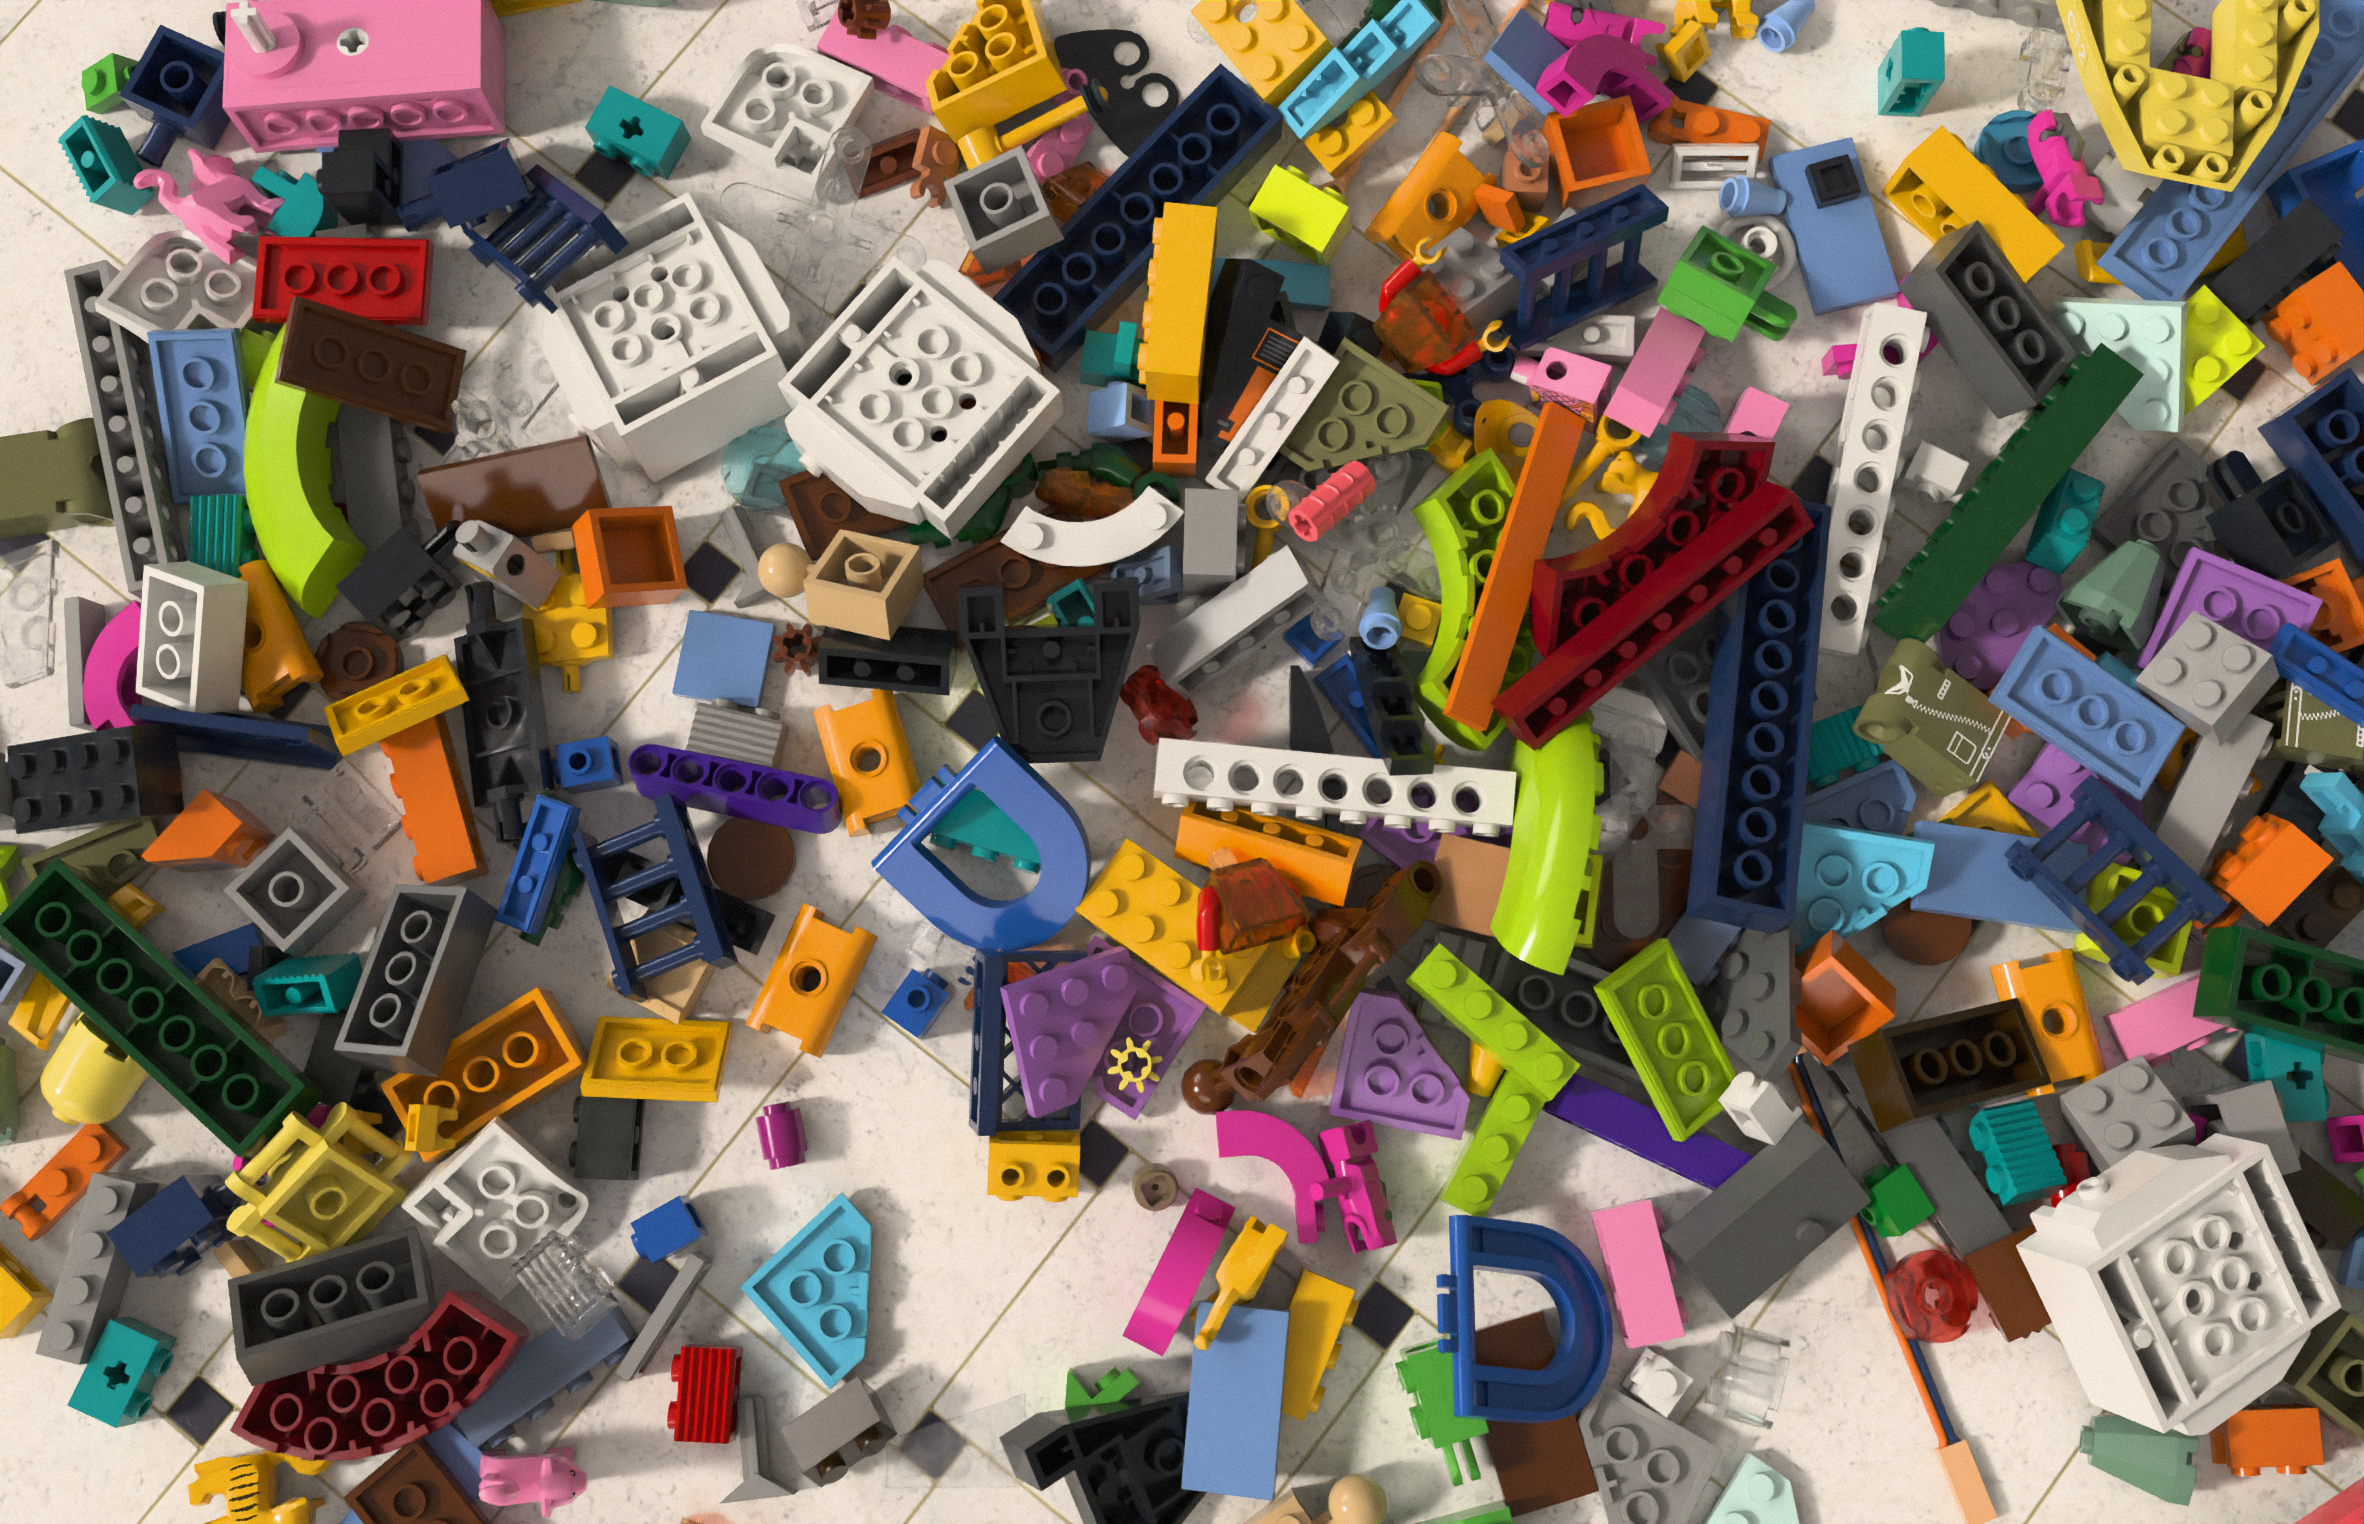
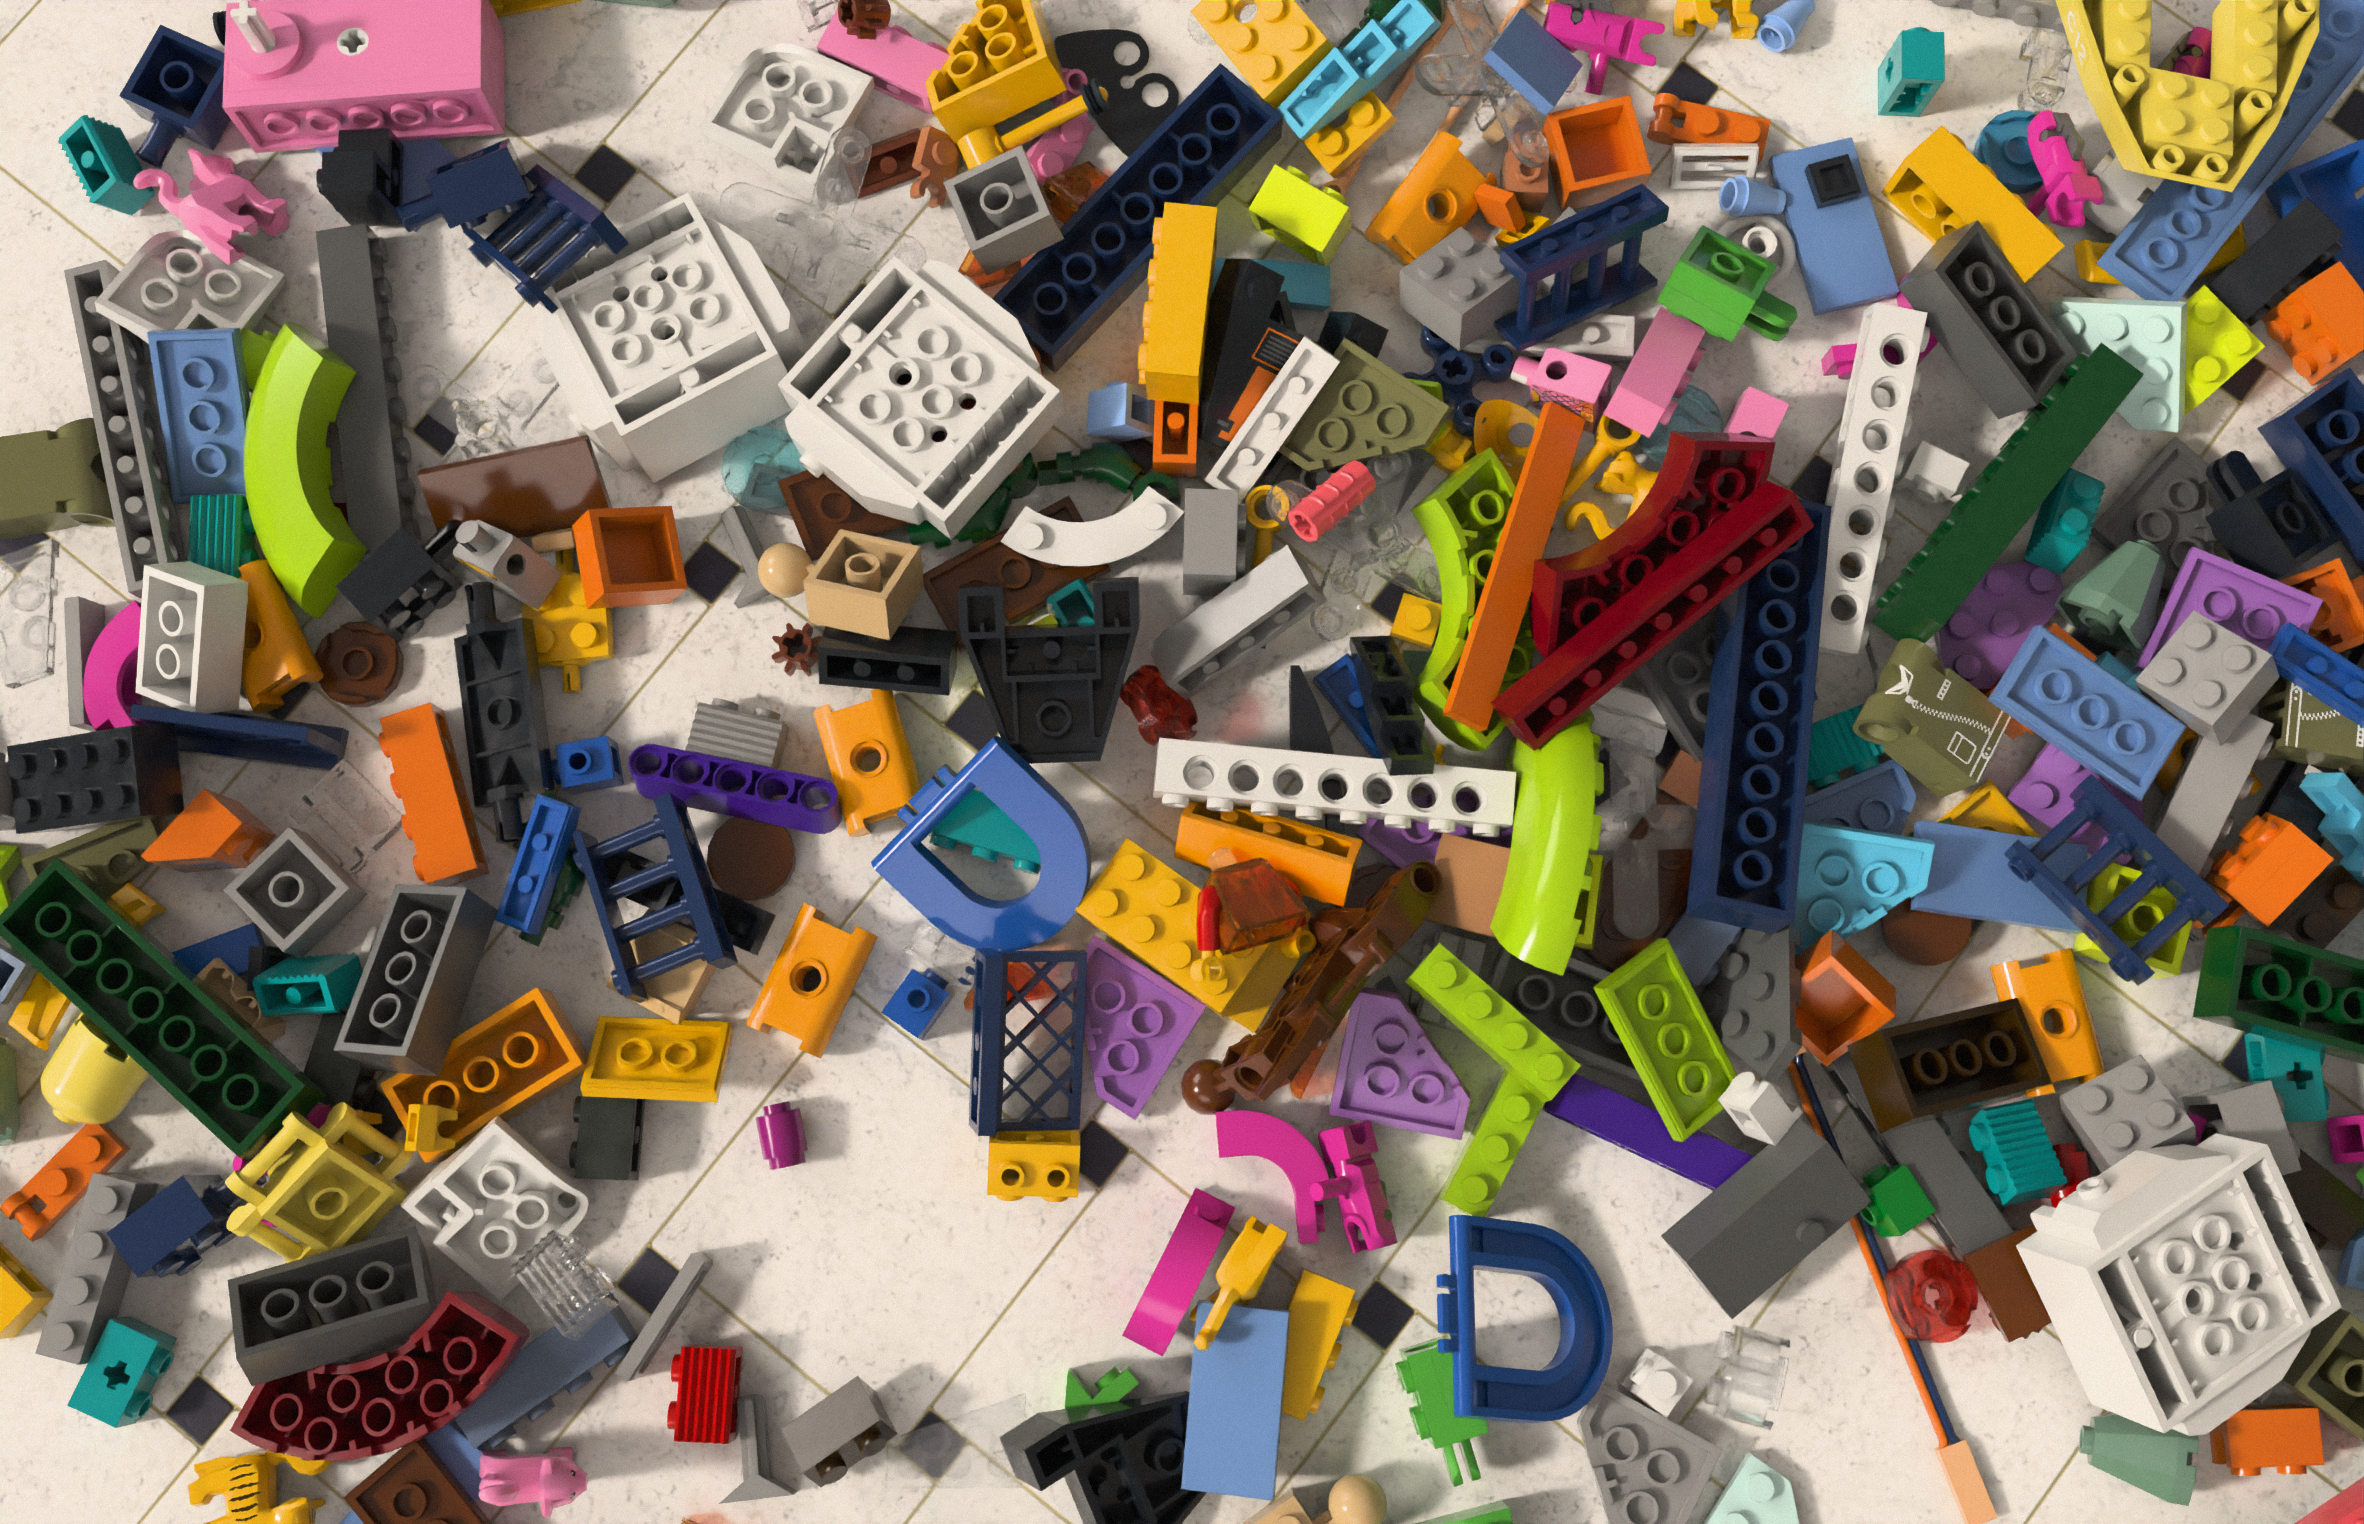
bright green bracket [81,53,139,115] -> none
tan tile [214,1240,267,1278] -> none
teal brick [251,165,338,237] -> none
red tile [252,236,434,326] -> none
reddish brown tile [274,296,467,434] -> none
yellow tile [324,654,469,757] -> none
teal brick [585,85,691,180] -> none
blue brick [630,1195,709,1264] -> none
medium blue tile [672,610,777,709] -> none
medium azure plate [740,1192,873,1389] -> none
medium lavender plate [1000,946,1137,1118] -> none
clear orange slope [1035,467,1134,520] -> none
teal brick [1079,321,1148,388] -> none
light yellow gear [1107,1037,1163,1094] -> none
sand blue slope [1111,545,1183,605] -> none
dark tan tile [1132,1163,1179,1211] -> none
blue tile [1283,609,1344,669] -> none
light blue cone [1359,586,1402,649] -> none
clear orange torso [1373,235,1511,375] -> none
yellow cone [1466,1039,1504,1098] -> none
reddish brown tile [1475,1310,1598,1518] -> none
dark pink arch [1535,34,1674,125] -> none
bright pink brick [1590,1199,1688,1348] -> none
yellow tile [1655,20,1711,83] -> none
bright pink brick [2103,973,2238,1068] -> none

